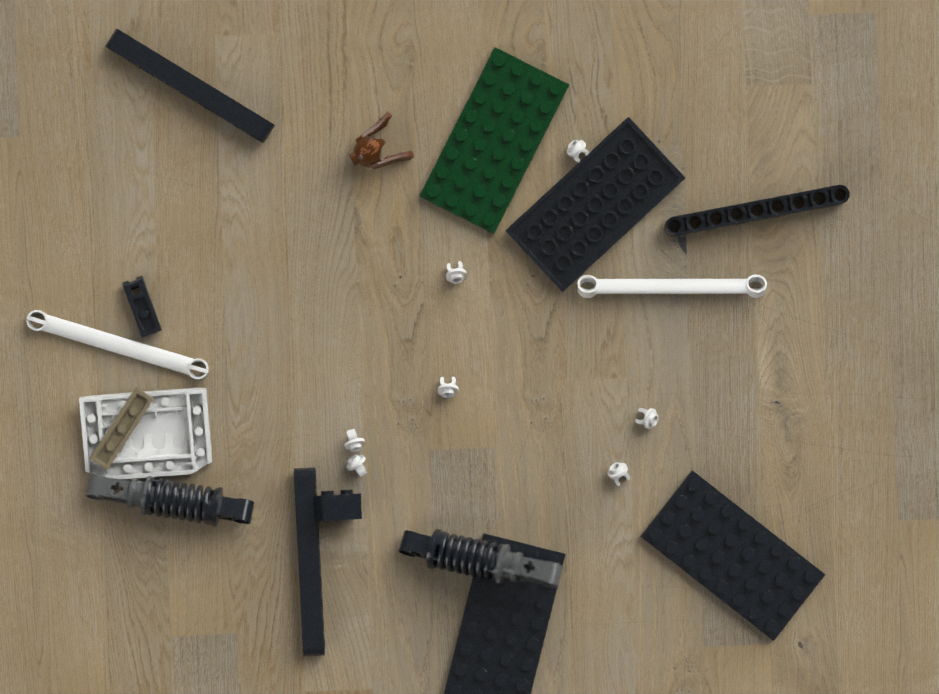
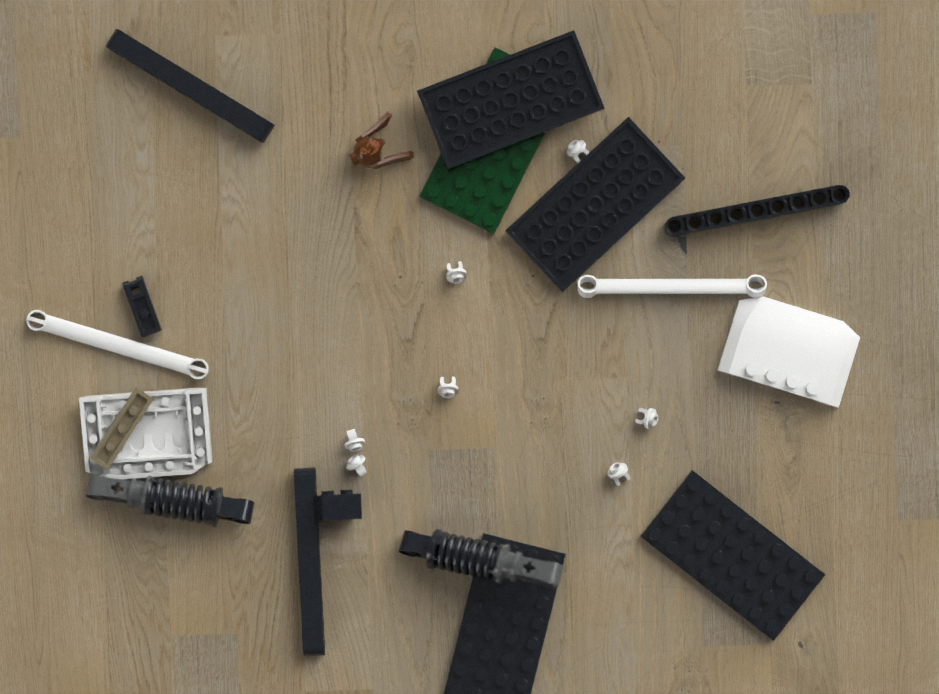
none -> black plate [417,30,605,170]
none -> white slope [717,296,860,408]

